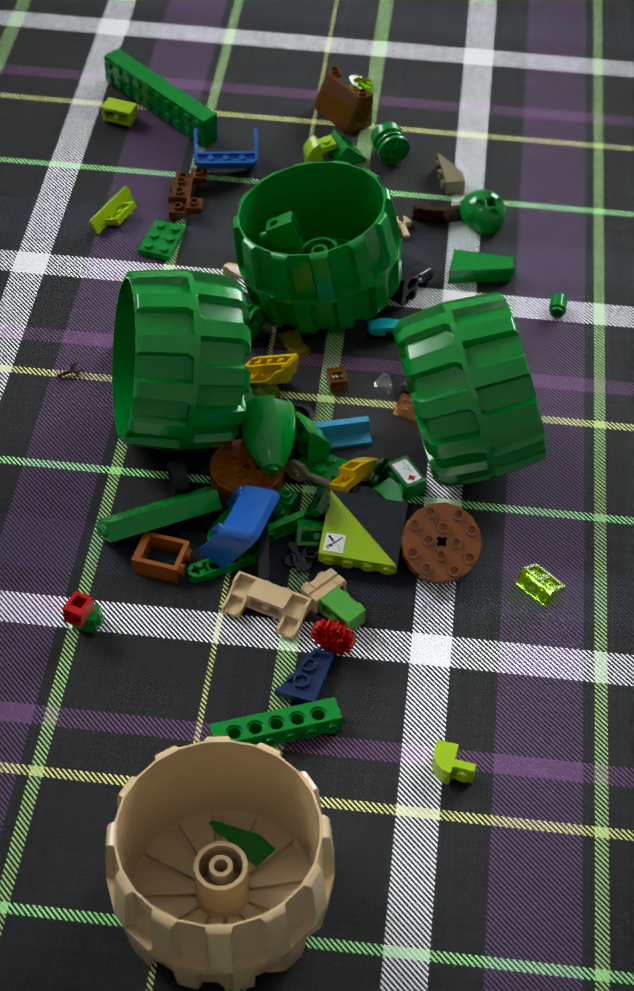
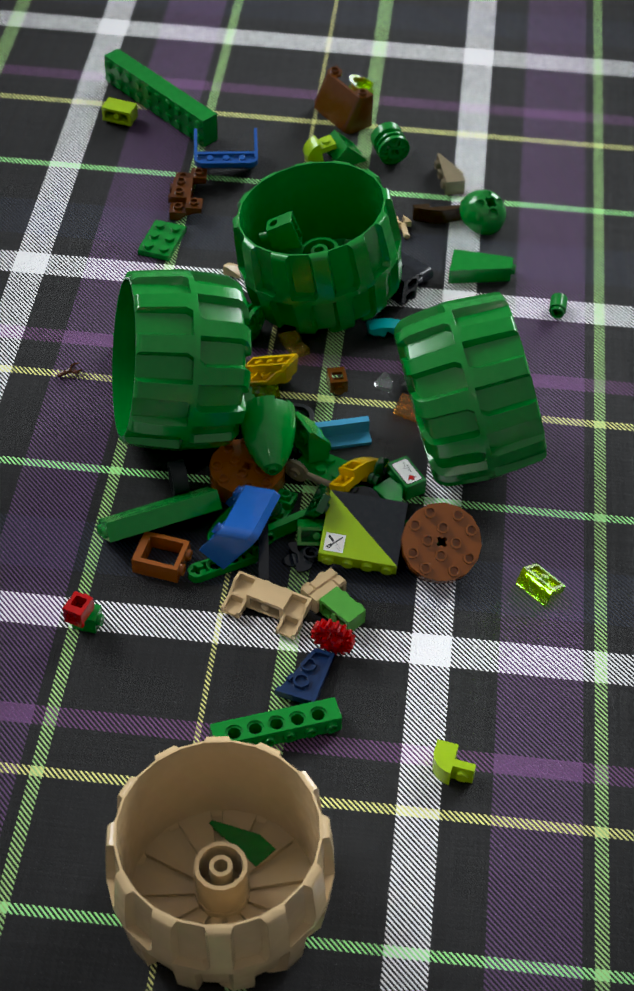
lime bracket [89,186,137,234] -> none

